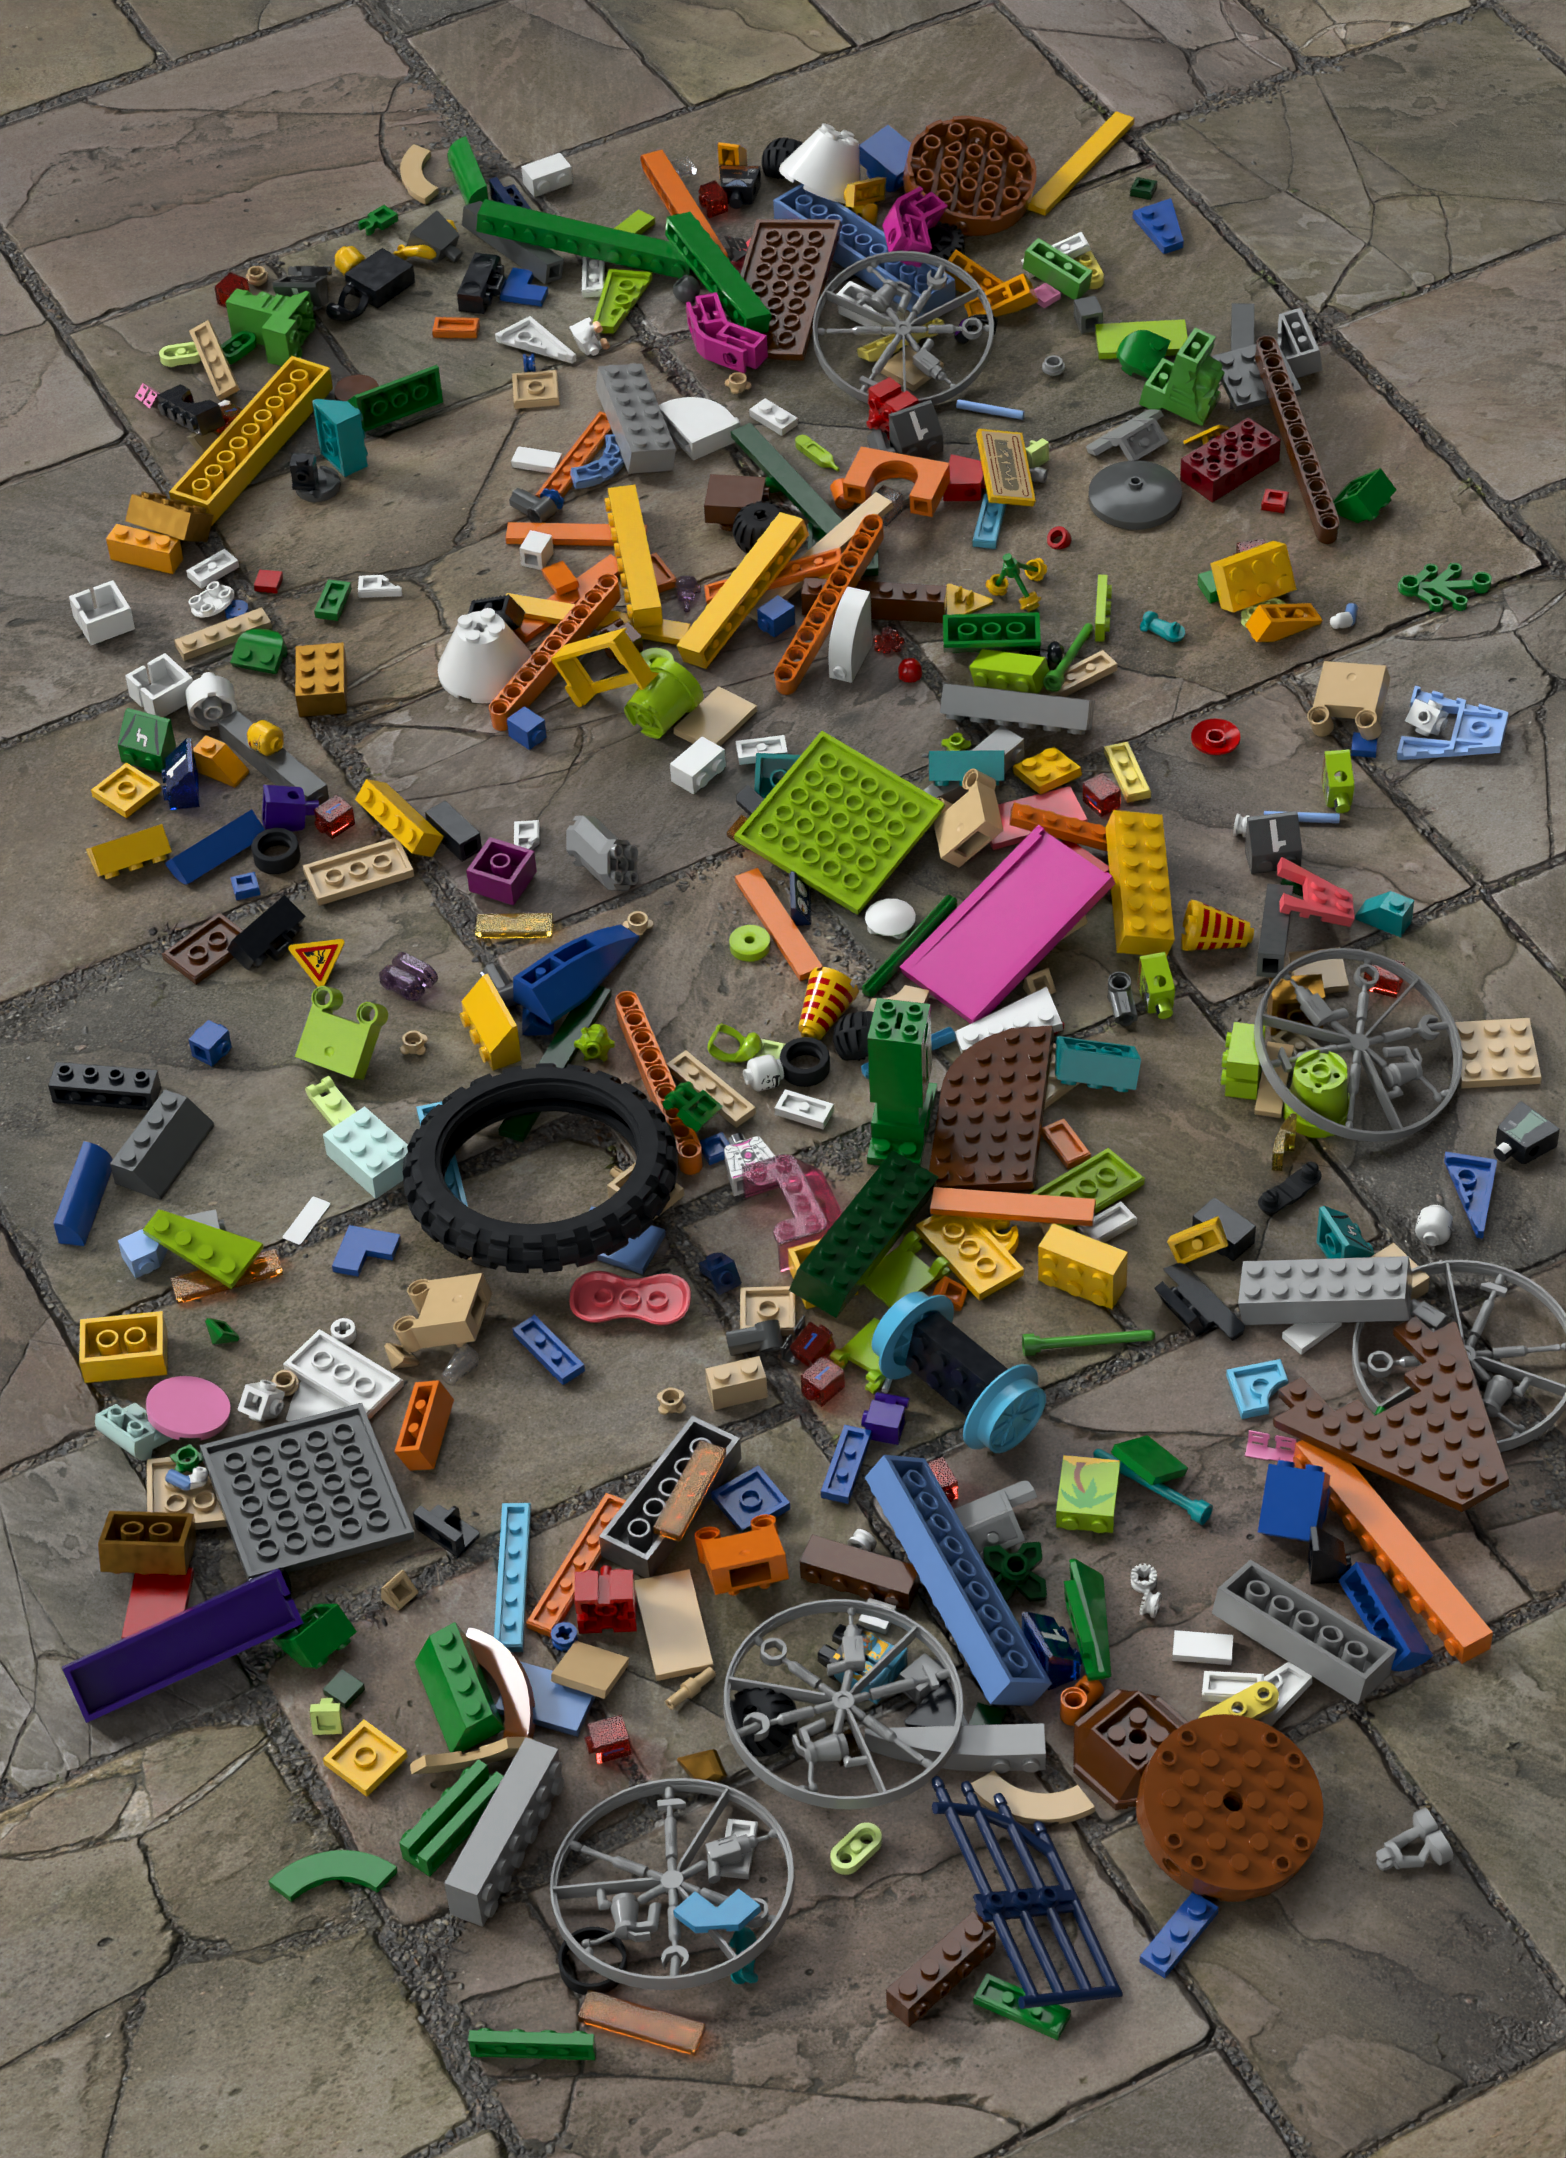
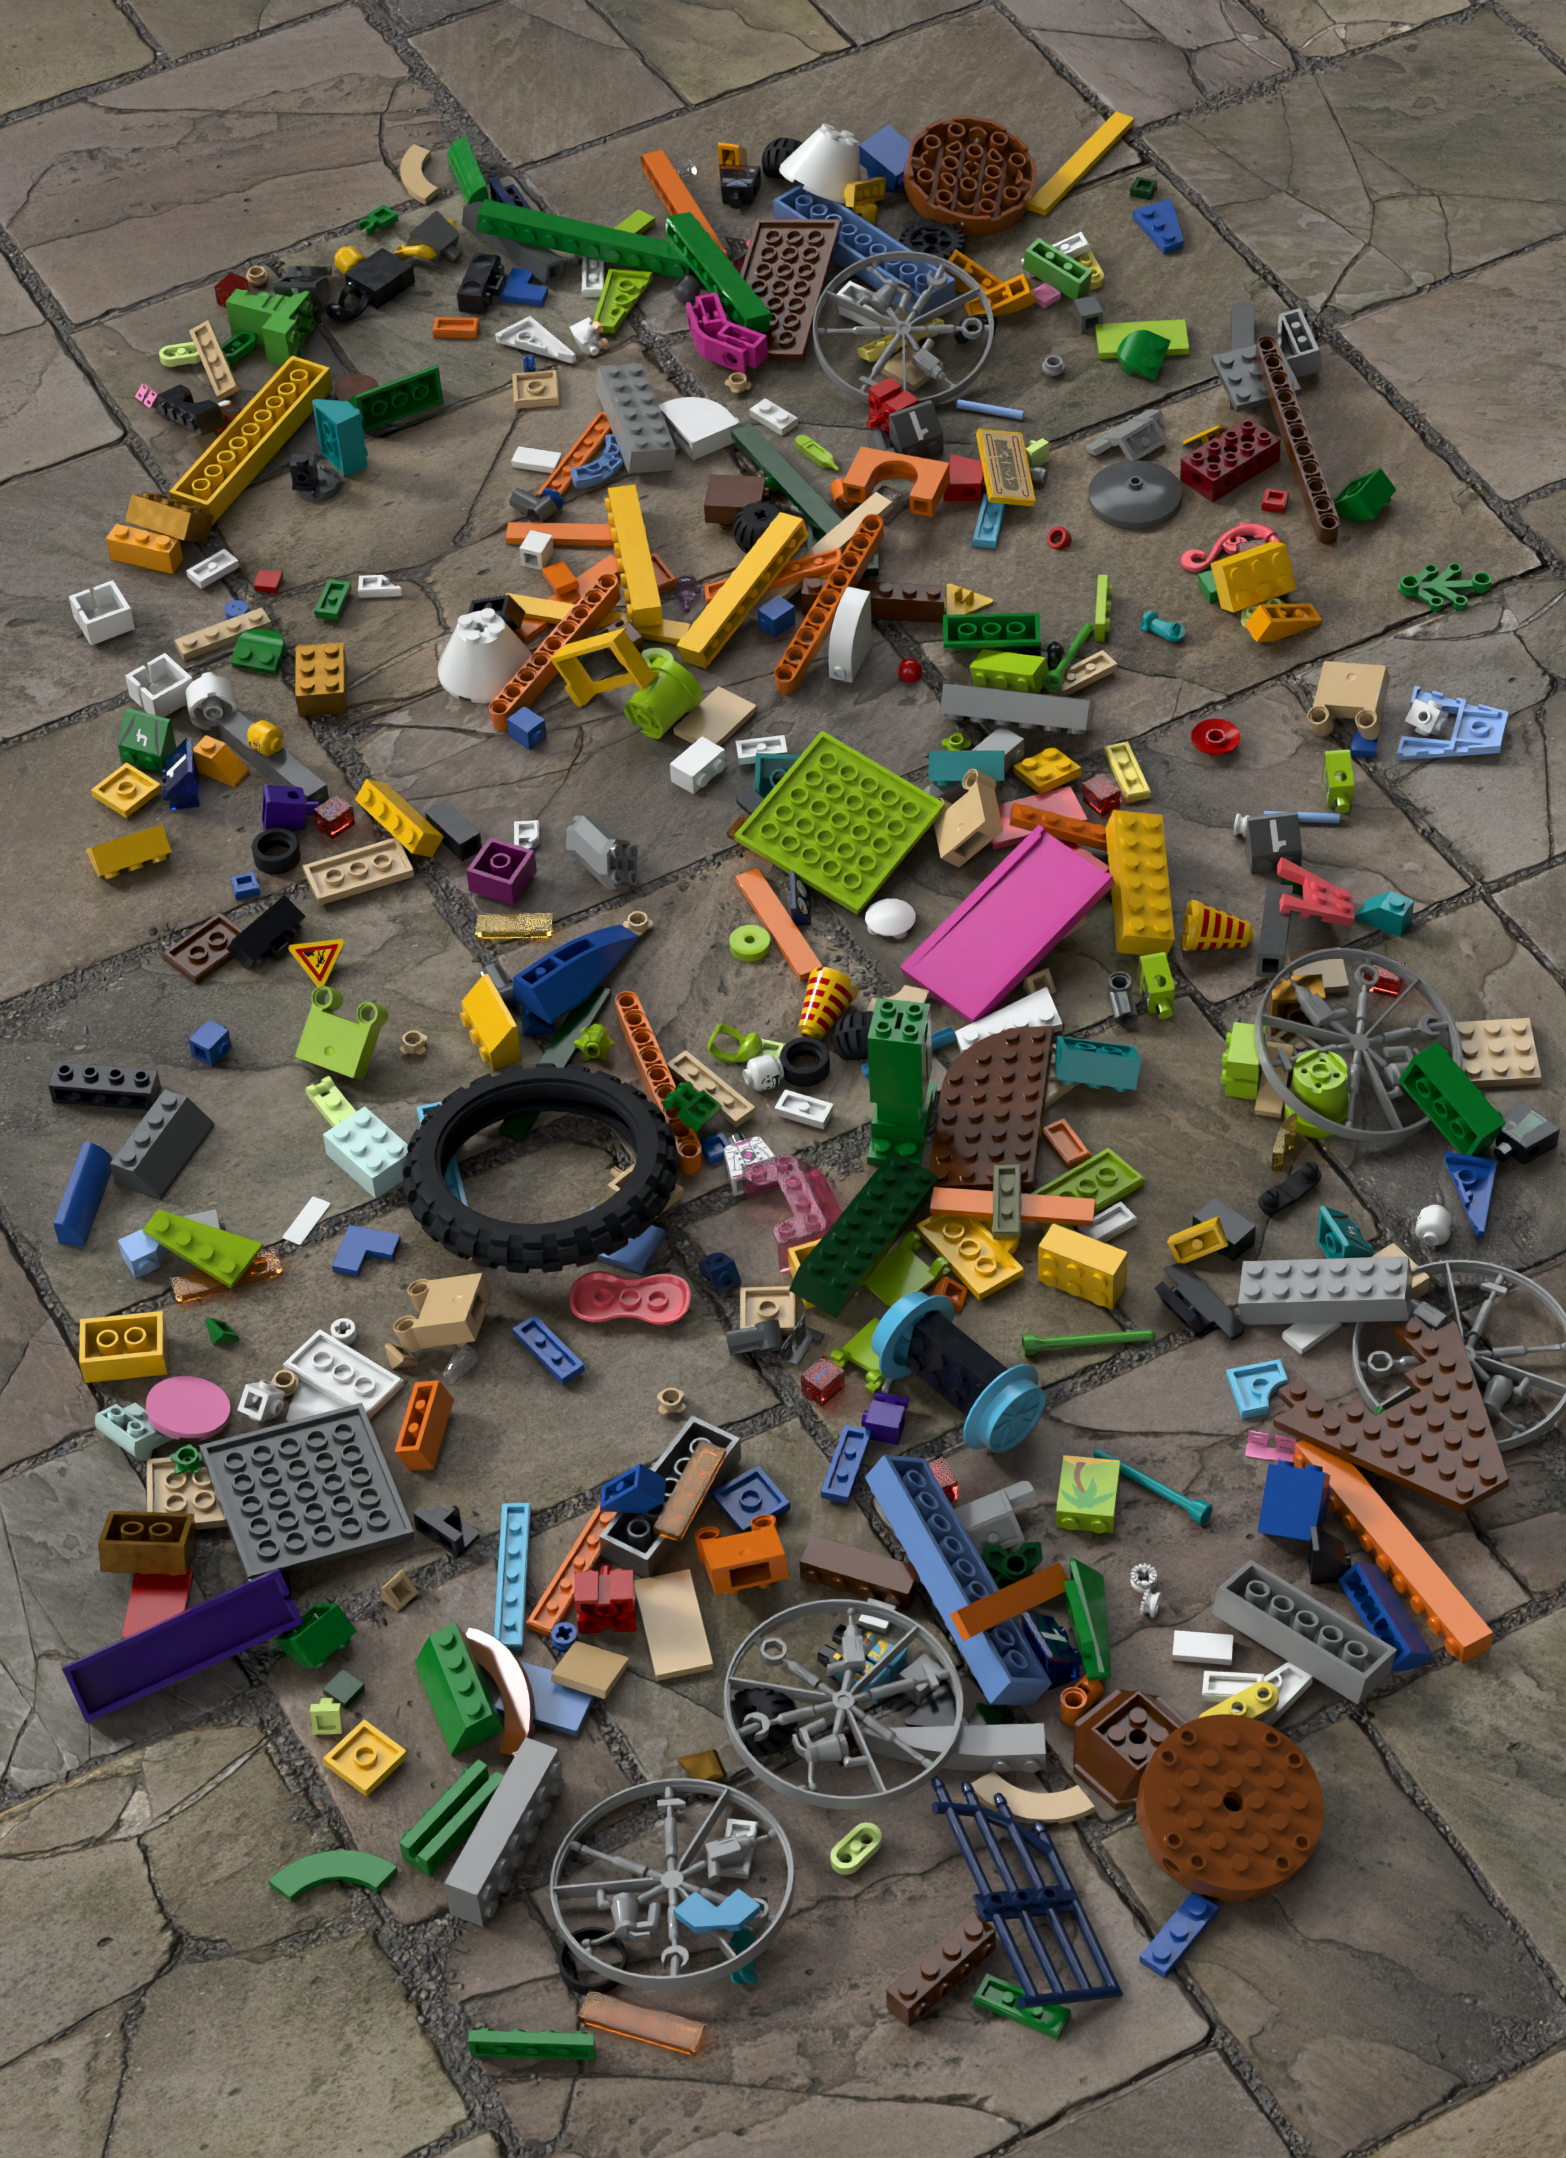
blue brick [165,809,265,885] -> none
arm [165,1467,208,1491] -> none
white dish [189,581,234,618] -> none
clear purple brick [379,952,438,1001] -> none
tan tile [410,1737,532,1774] -> none
white brick [521,153,573,197] -> none
clear red brick [584,1714,632,1764] -> none
tan bar [665,1667,716,1710] -> none
clear red brick [698,180,728,218] -> none
tan brick [705,1356,768,1410] -> none
clear red brick [790,1322,836,1372] -> none
white bush [848,1529,877,1552] -> none
green axle [862,895,958,998] -> none
clear red plant [873,627,905,654] -> none
dark pink brick [883,186,948,268] -> none
plant [986,553,1047,612] -> none
green tile [1111,1435,1188,1486] -> none
bright green brick [1139,328,1225,426] -> none
white arm [1330,603,1358,629] -> none
light grey piece [1376,1807,1454,1871] -> none
none -> blue slope [600,1464,666,1513]
none -> orange tile [950,1562,1069,1641]
none -> olive tile [993,1164,1021,1239]
none -> coral plant [1181,522,1282,573]
none -> green brick [1398,1042,1506,1156]

